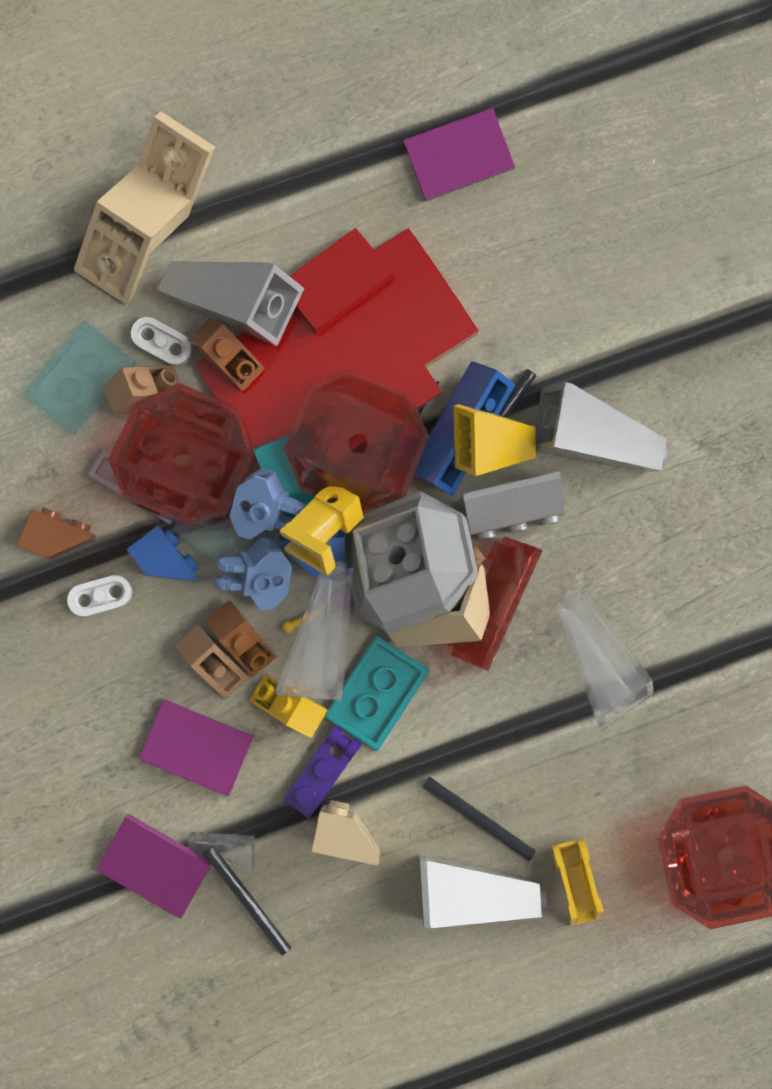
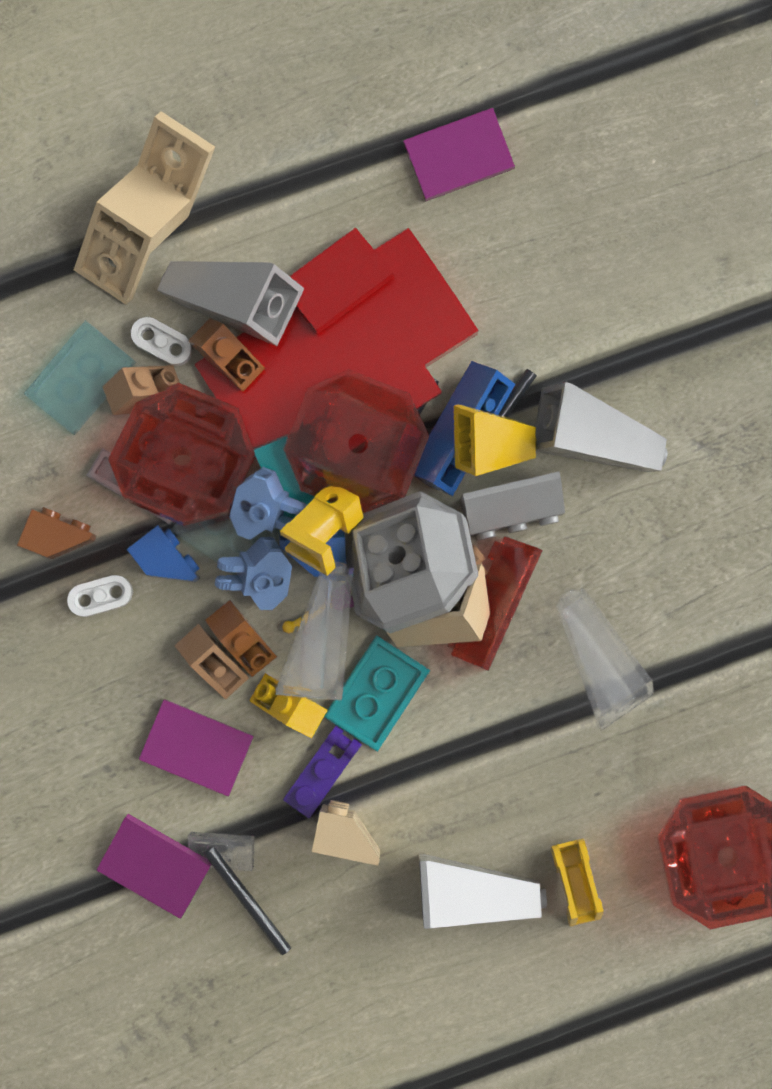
black bar [422,776,536,861] -> none

